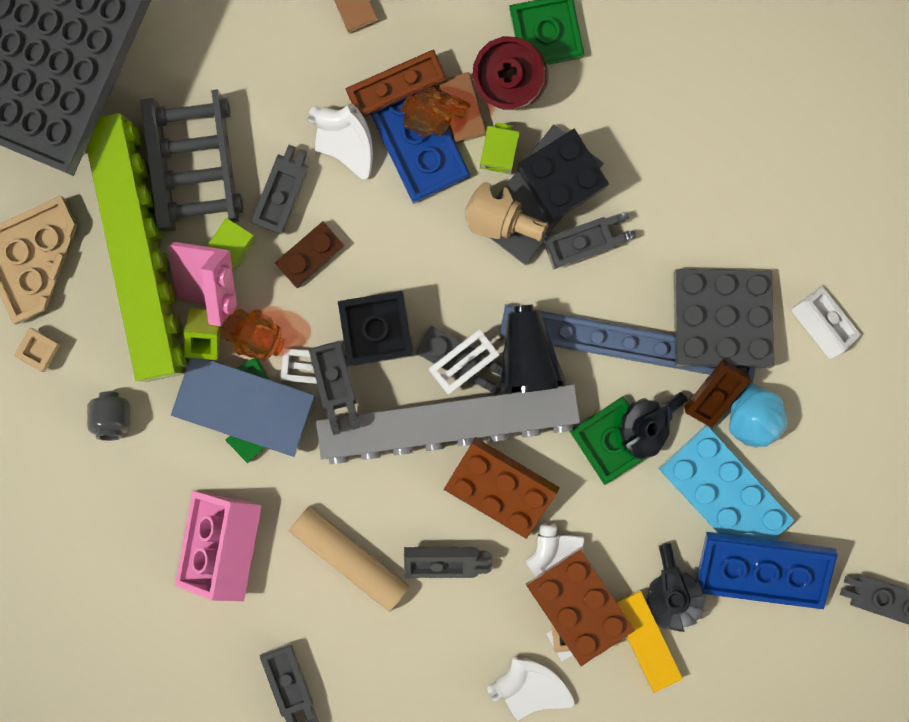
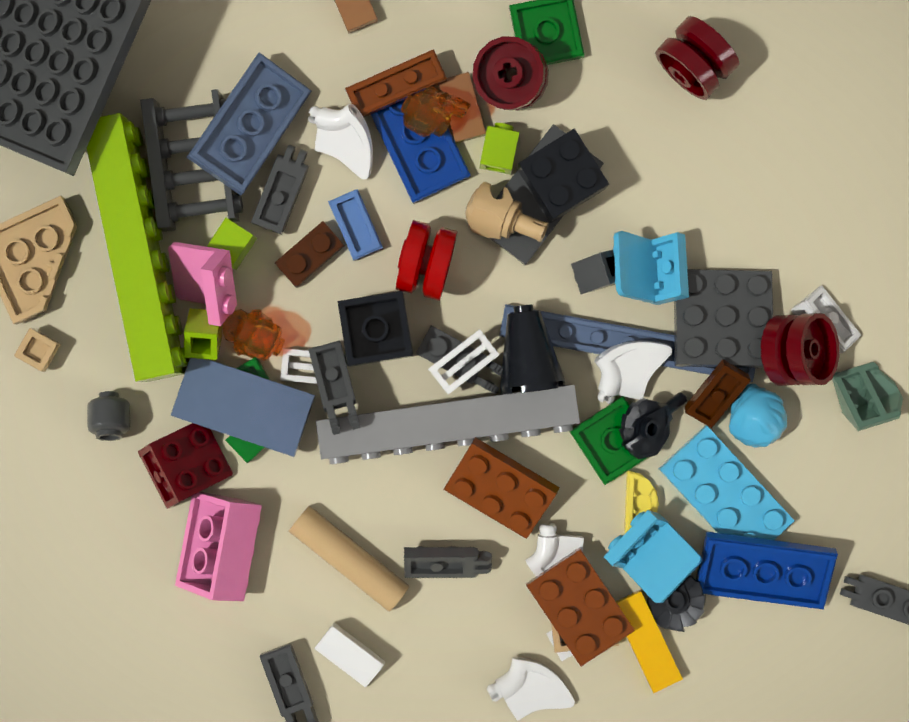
dark grey hinge [542,212,636,270] -> none
none -> dark red bracket [138,423,233,509]
none -> sand blue tile [186,52,312,196]
none -> white slope [314,622,385,688]
none -> medium blue tile [328,189,383,261]
none -> red wheel [396,220,458,301]
none -> dark grey slope [571,250,615,294]
none -> white arm [594,340,672,404]
none -> medium azure bracket [604,510,702,603]
none -> medium azure bracket [613,231,689,305]
none -> light yellow tile [624,471,659,534]
none -> dark red wheel [655,16,739,100]
none -> dark red wheel [761,313,840,386]
none -> sand green slope [832,362,903,431]

